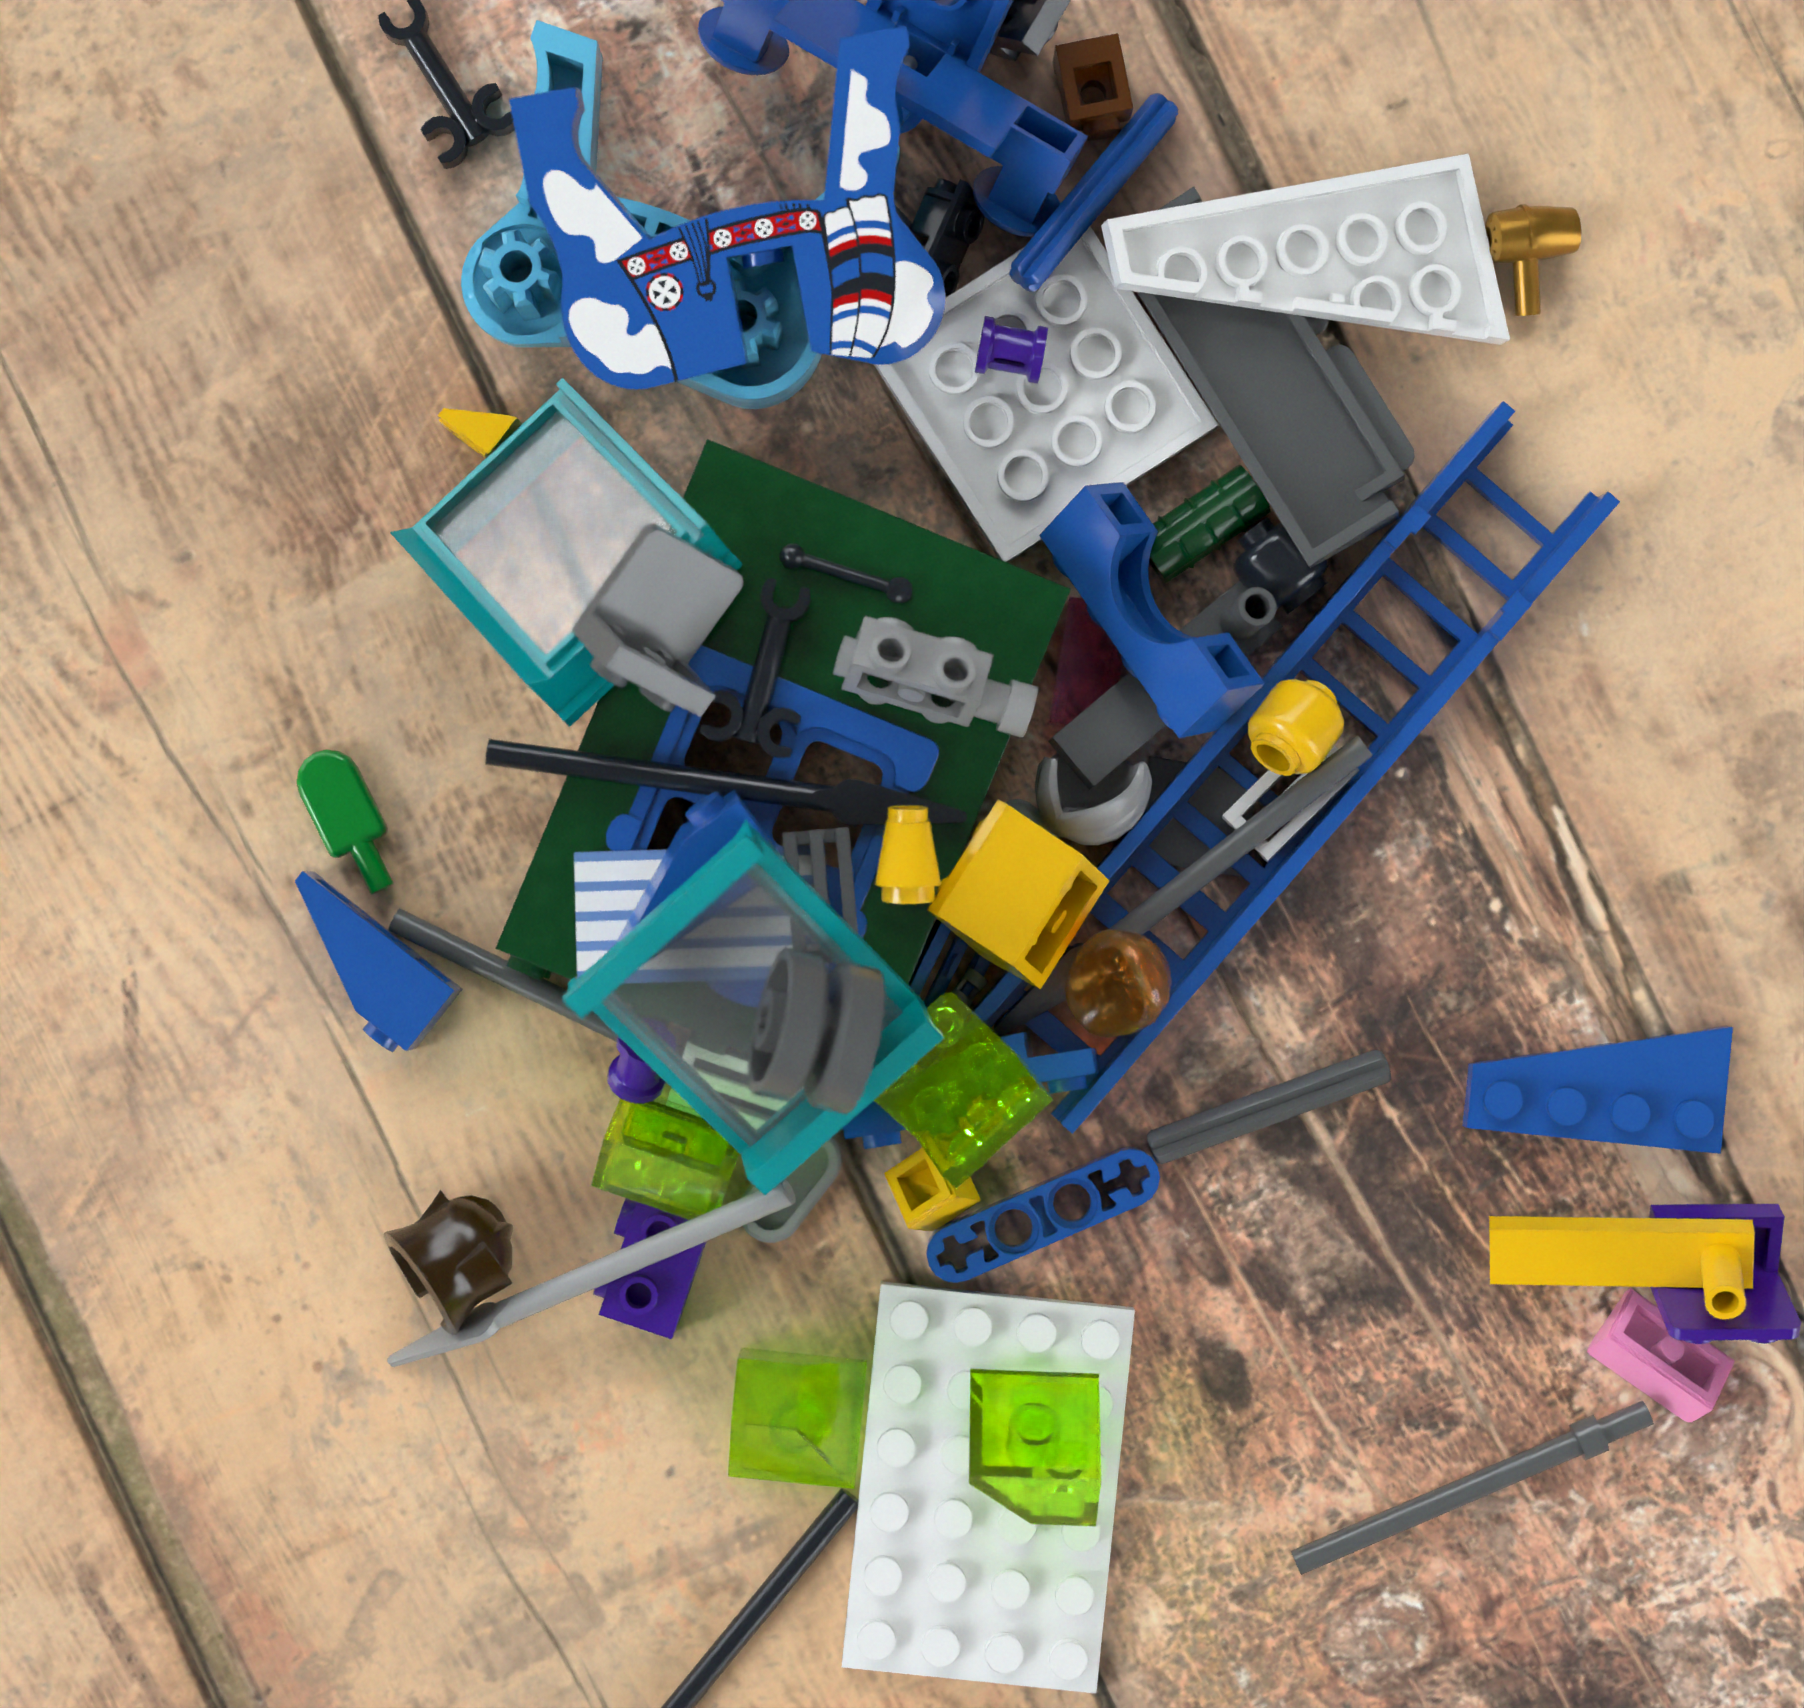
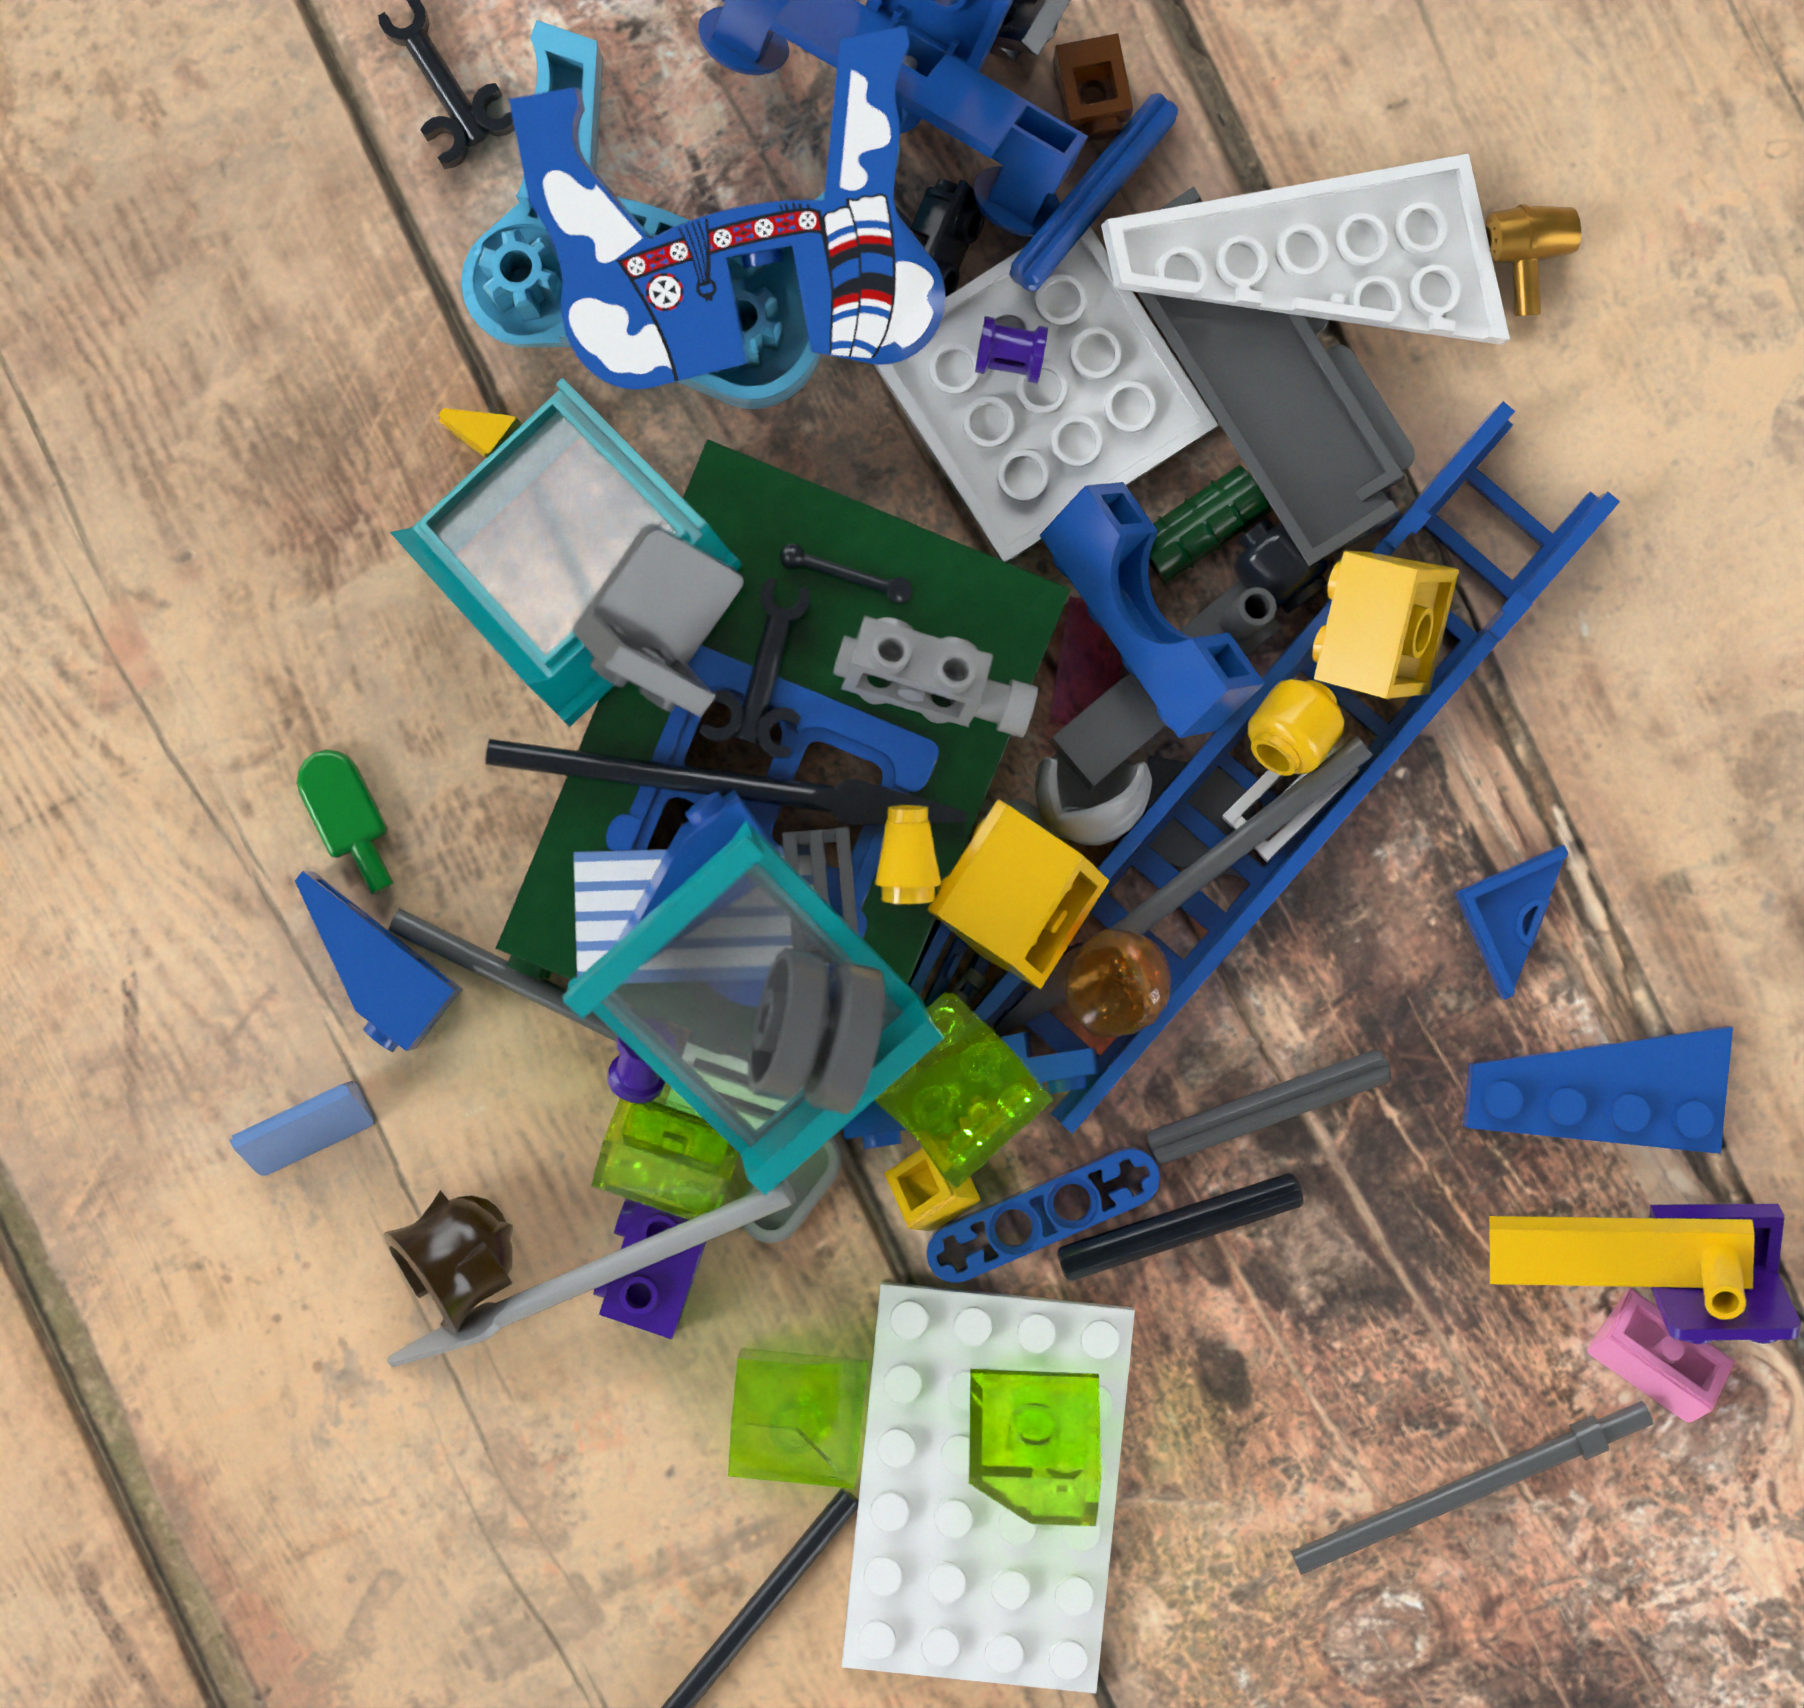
none -> medium blue slope [230,1081,374,1176]
none -> black axle [1057,1173,1304,1281]
none -> yellow slope [1312,551,1459,699]
none -> blue tile [1453,845,1568,1000]

